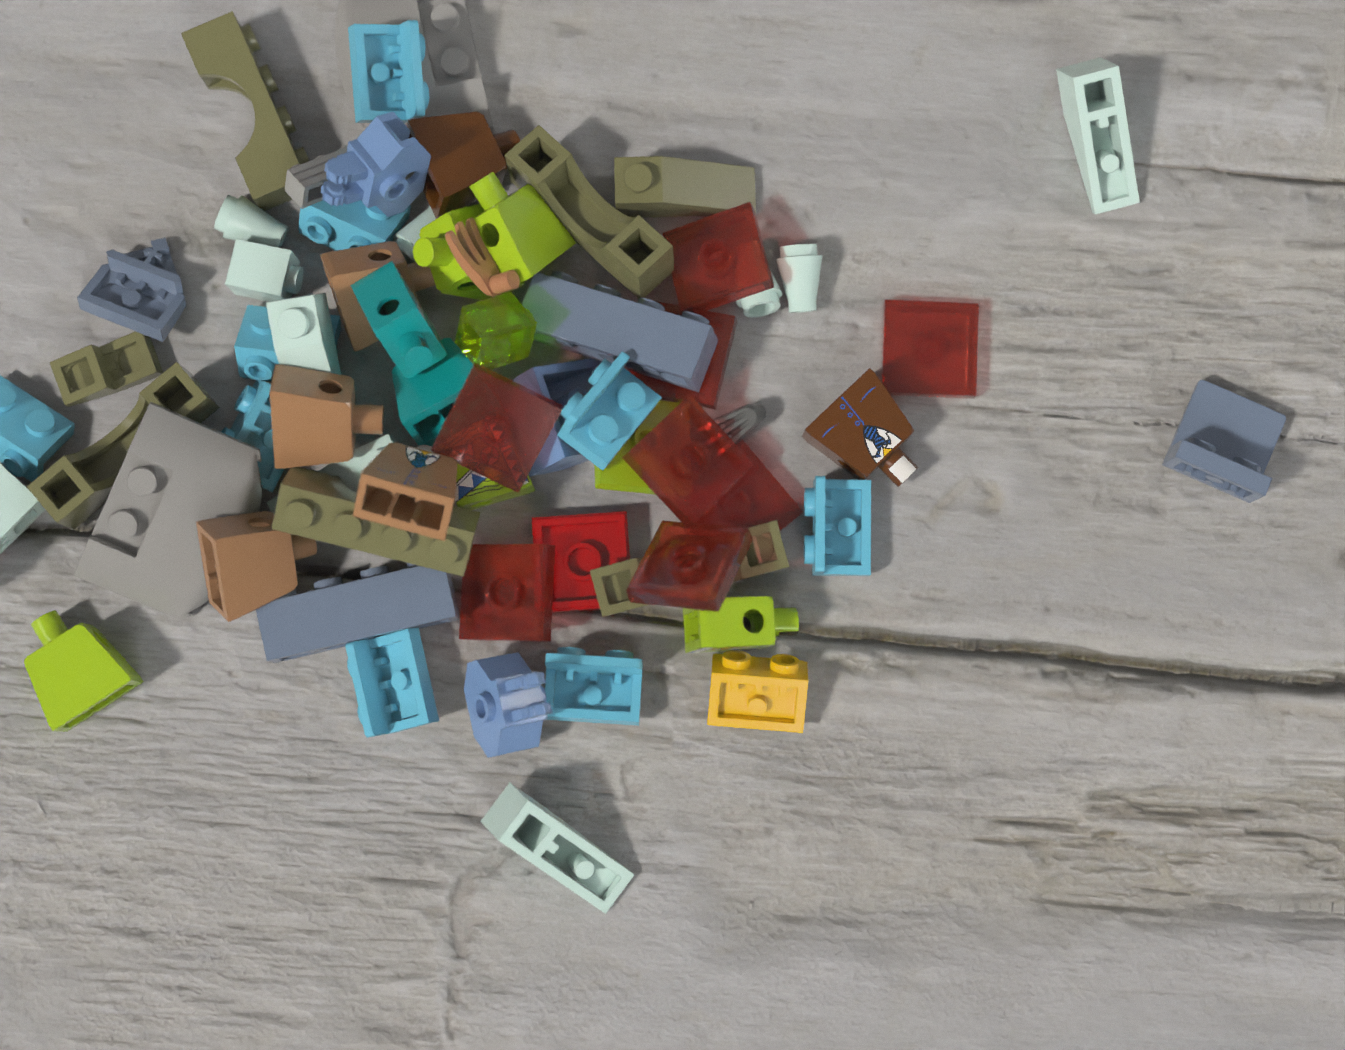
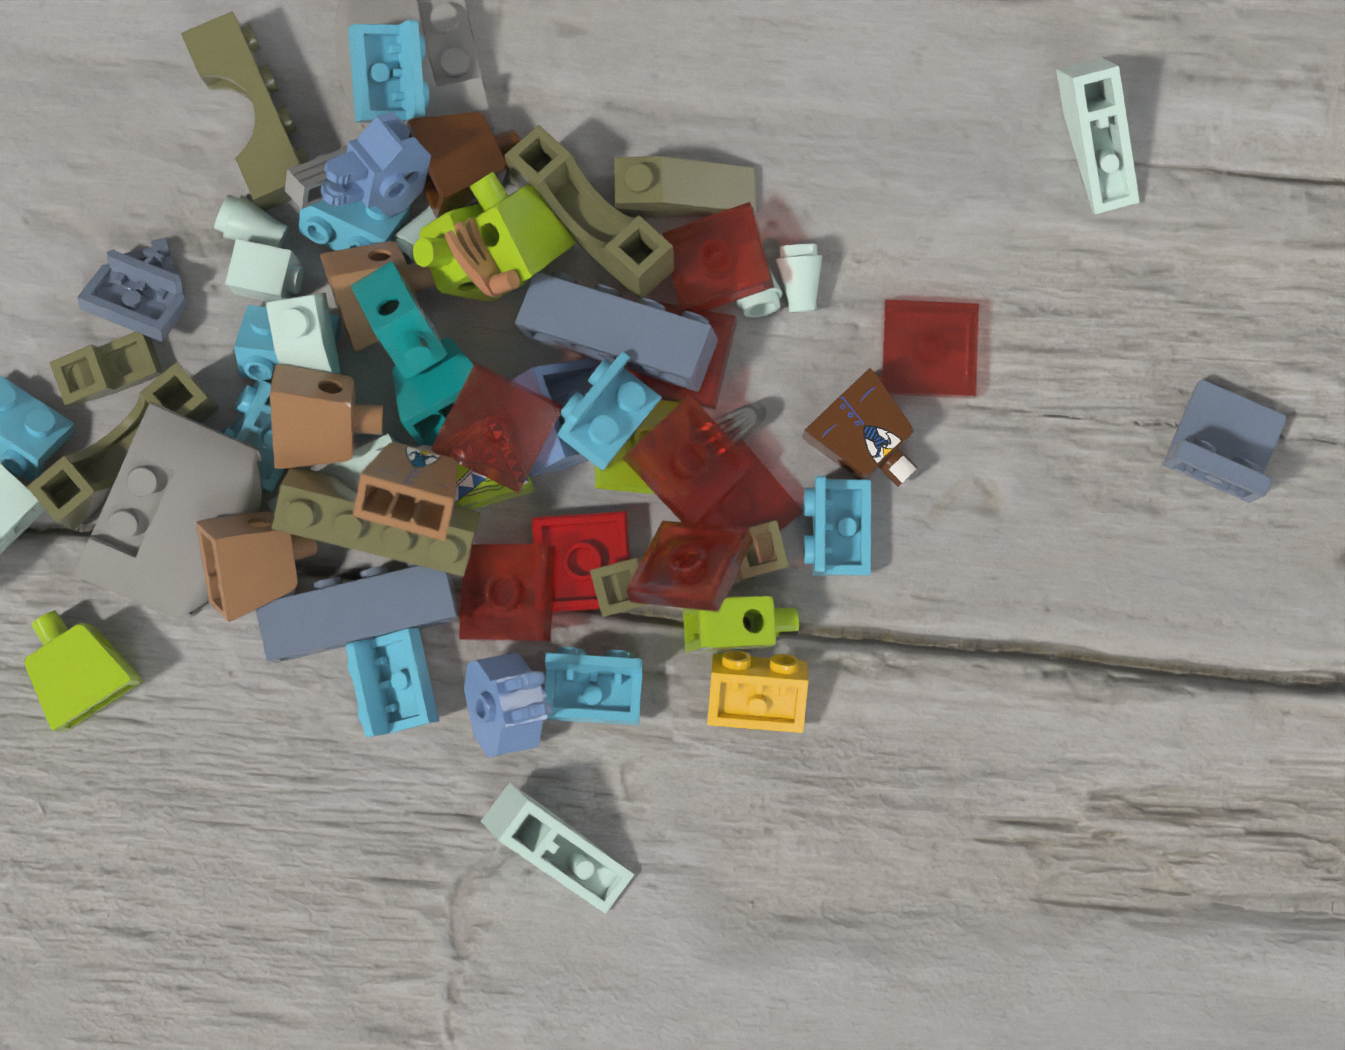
clear neon green brick [455,291,537,373] -> none

